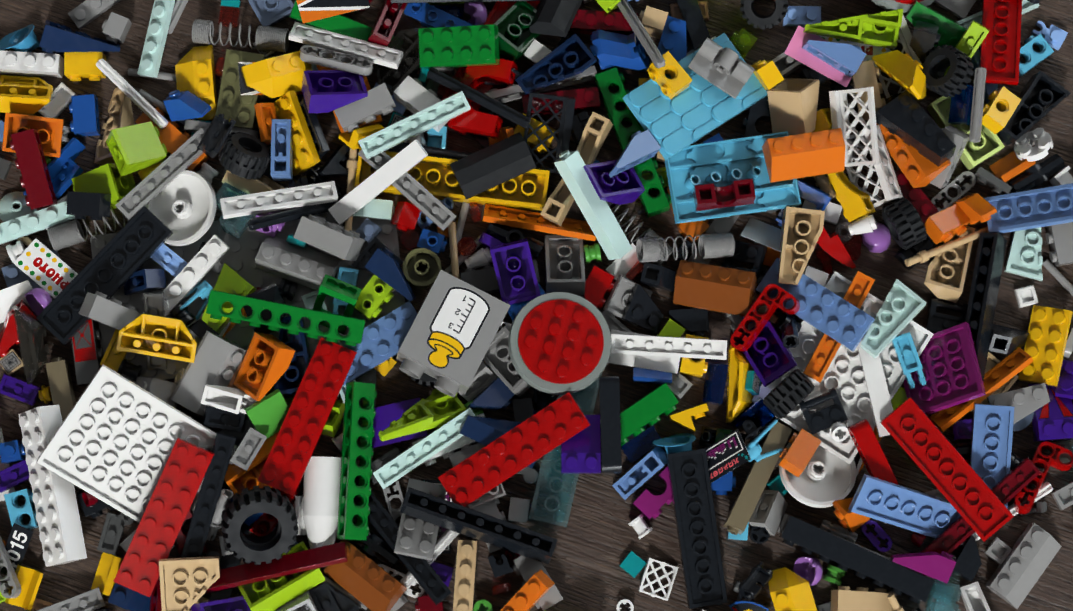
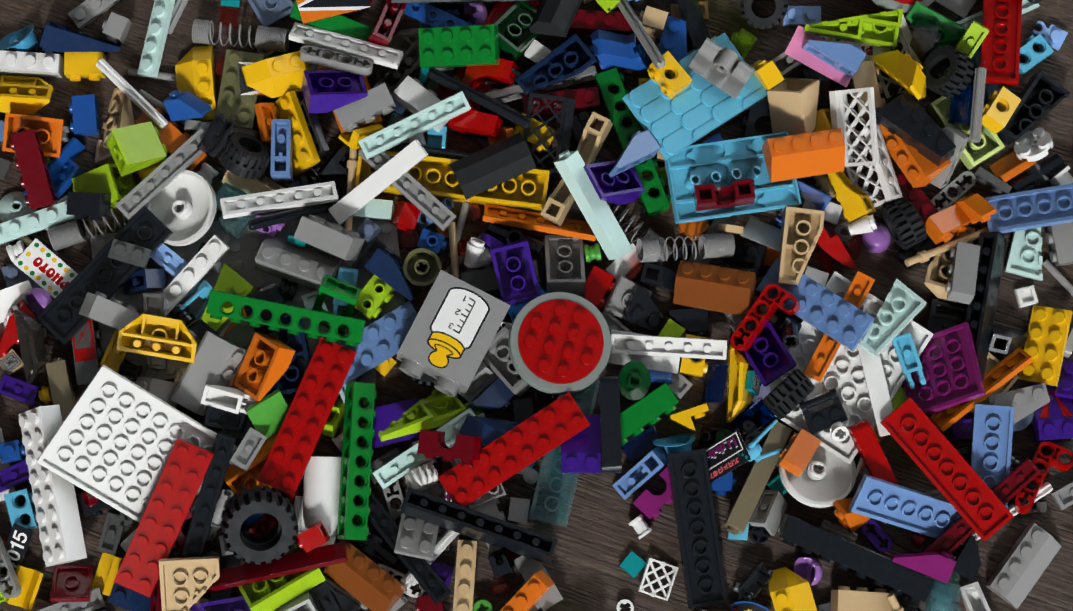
white tile [38,82,77,118] -> none
bright green wheel [822,564,846,586] -> none
light grey plate [984,537,1012,565] -> none
none -> dark red tile [50,565,95,602]
none -> dark grey plate [108,238,152,269]
none -> red brick [297,520,330,553]
none -> white gear [405,463,439,491]
none -> dark red arch [417,430,482,464]
none -> white cone [464,237,485,267]
none -> dark green dish [618,361,651,400]
none -> tan tile [718,223,744,234]
none -> light grey brick [945,241,980,305]

